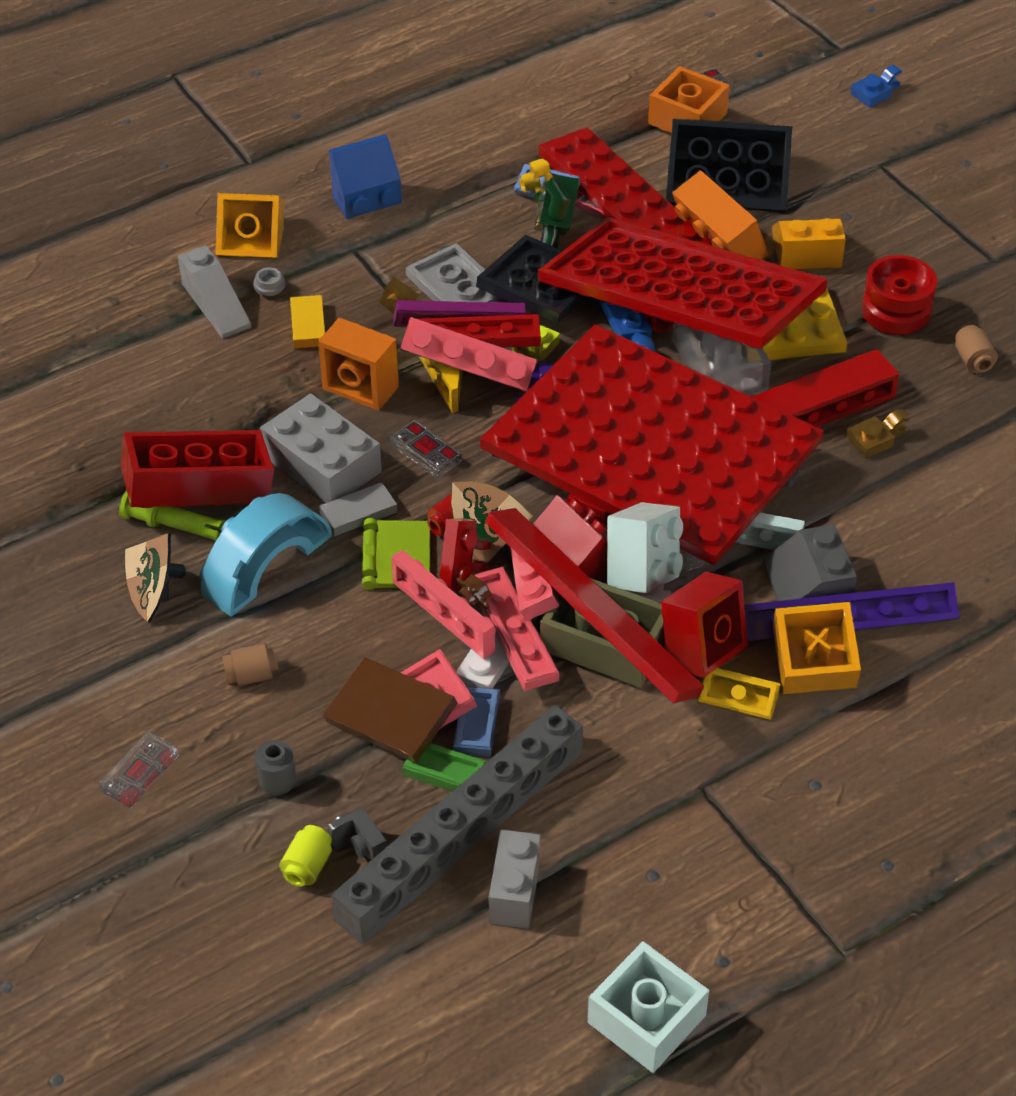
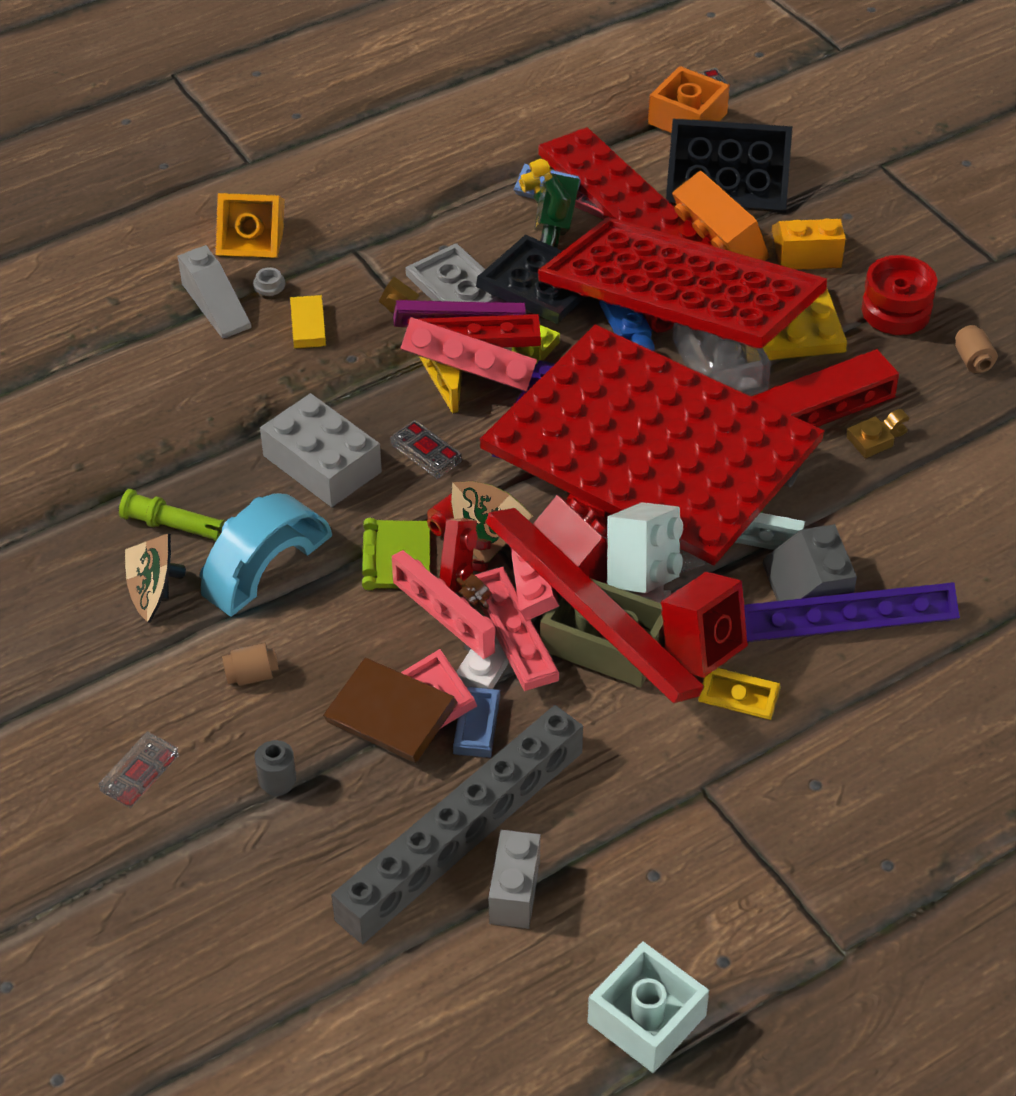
red brick [121,430,274,508] -> none
neon yellow brick [279,825,332,887] -> none
orange brick [318,317,399,411] -> none
light grey tile [319,482,397,536] -> none
dark grey bracket [328,807,387,862] -> none
blue slope [329,134,402,219] -> none
bright green tile [402,743,488,791] -> none
light orange brick [773,602,861,695] -> none
blue plate [851,65,902,108] -> none

